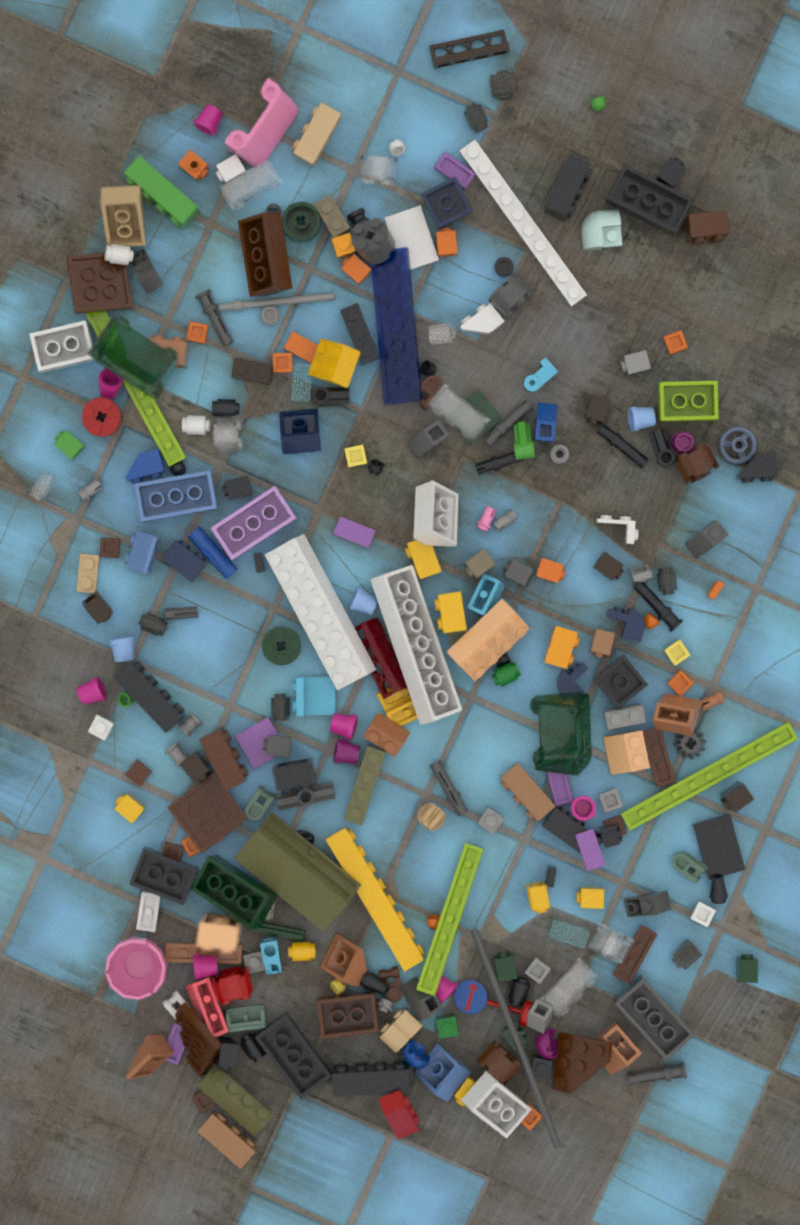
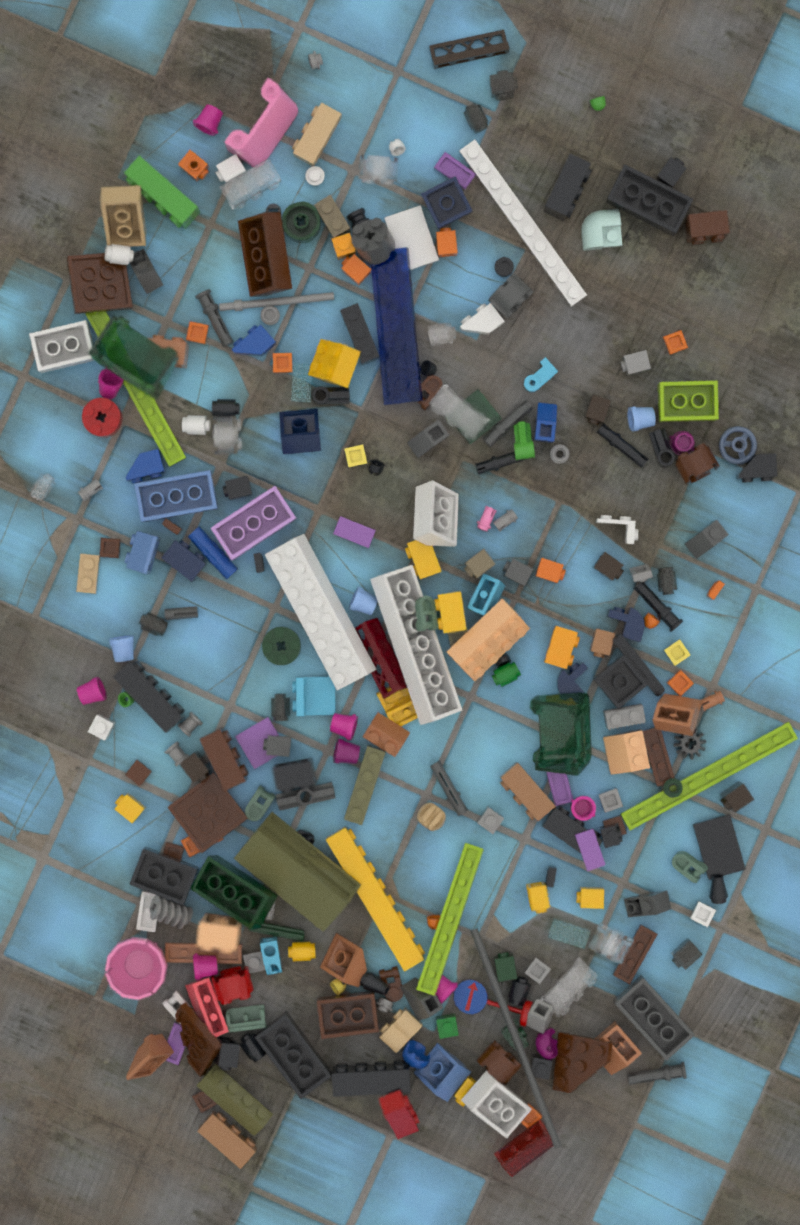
bright green brick [54,430,86,461] -> none
dark brown brick [82,590,113,624] -> none
black hinge [169,461,186,476] -> none
dark brown brick [231,358,273,385] -> none
orange tile [284,331,318,363] -> none
dark green brick [736,954,758,983] -> none
none -> light grey piece [150,895,193,929]
none -> reddish brown tile [162,518,183,535]
none -> blue slope [232,324,277,356]
none -> white plate [305,166,325,186]
none -> light grey plate [308,51,323,70]
none -> sand green plate [415,596,438,631]
none -> clear red brick [494,1119,553,1177]
none -> black axle [613,634,665,696]
none -> dark green plate [663,778,683,798]

